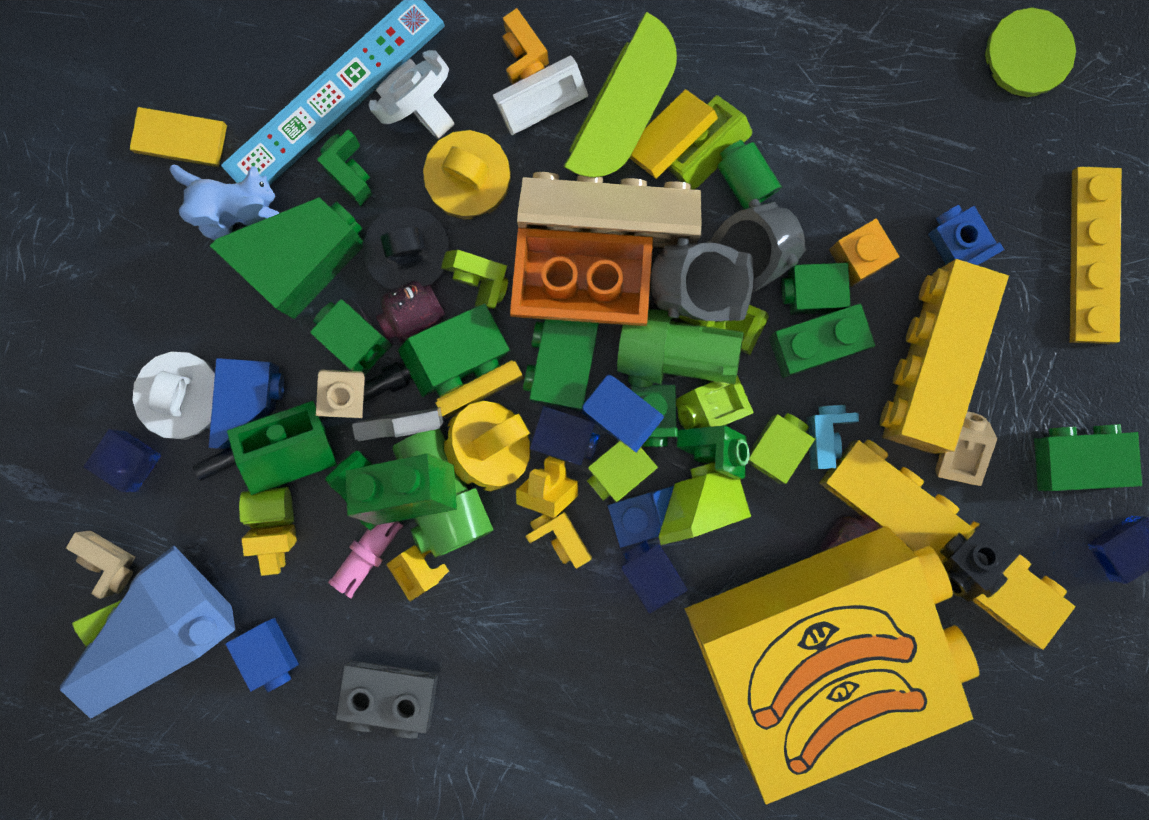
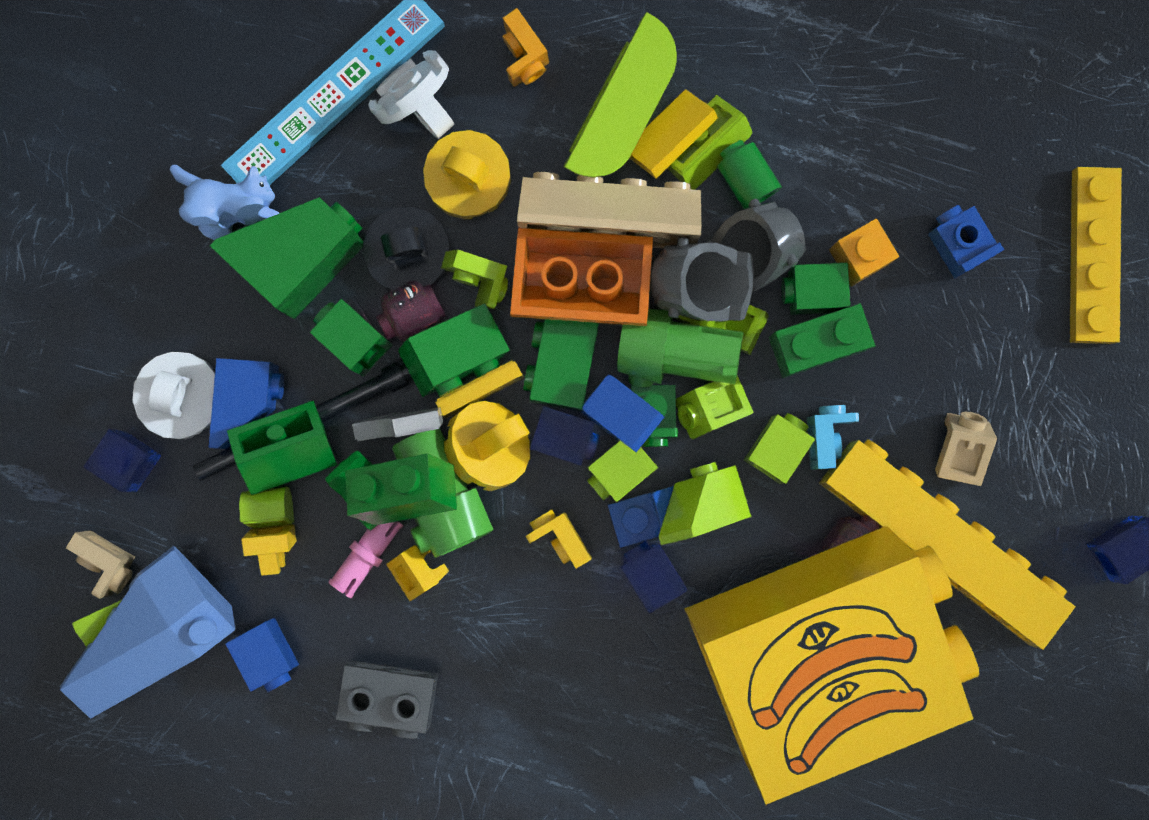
yellow tile [130,107,227,167] -> none
tan bracket [316,369,365,418] -> none
green bracket [317,130,372,206] -> none
white tile [493,55,588,135] -> none
yellow tile [516,456,578,518] -> none
green bracket [677,425,749,480] -> none
yellow brick [880,259,1009,454] -> none
black brick [940,521,1020,602] -> none
lime tile [985,7,1076,97] -> none
green brick [1034,424,1142,491] -> none

